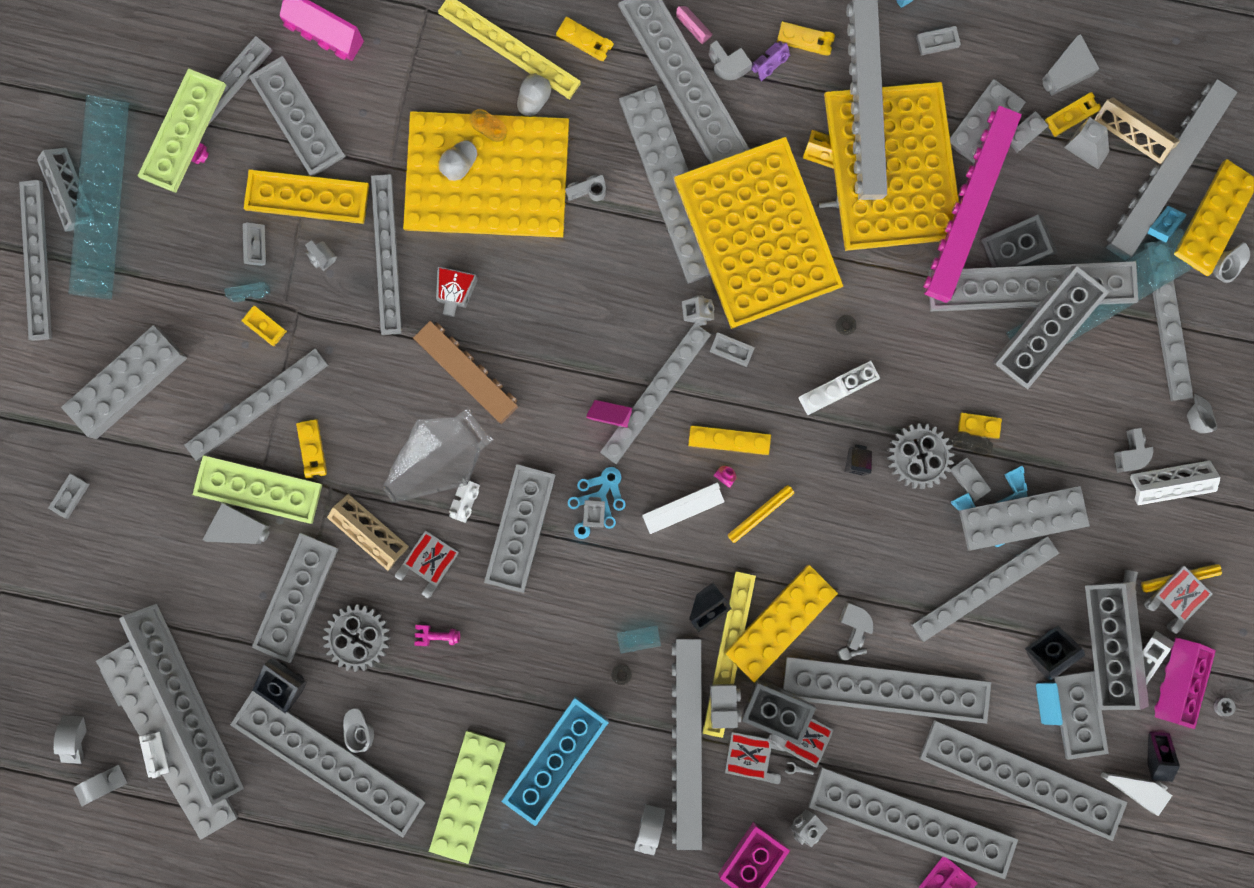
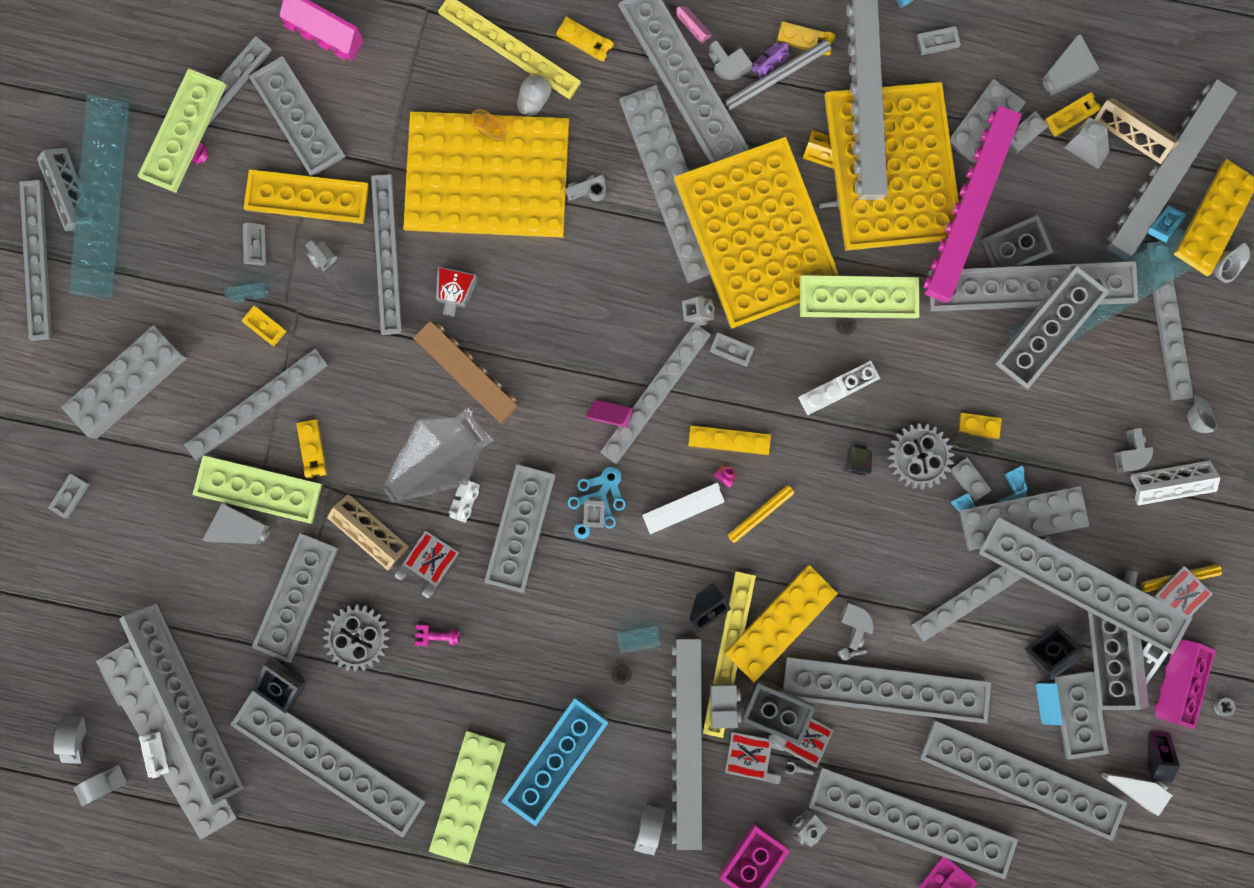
light grey piece [343,708,374,753] -> none
light grey piece [438,141,477,181] -> none
none -> light grey axle [725,40,831,110]
none -> yellowish green plate [800,275,919,318]
none -> light grey plate [978,517,1193,655]

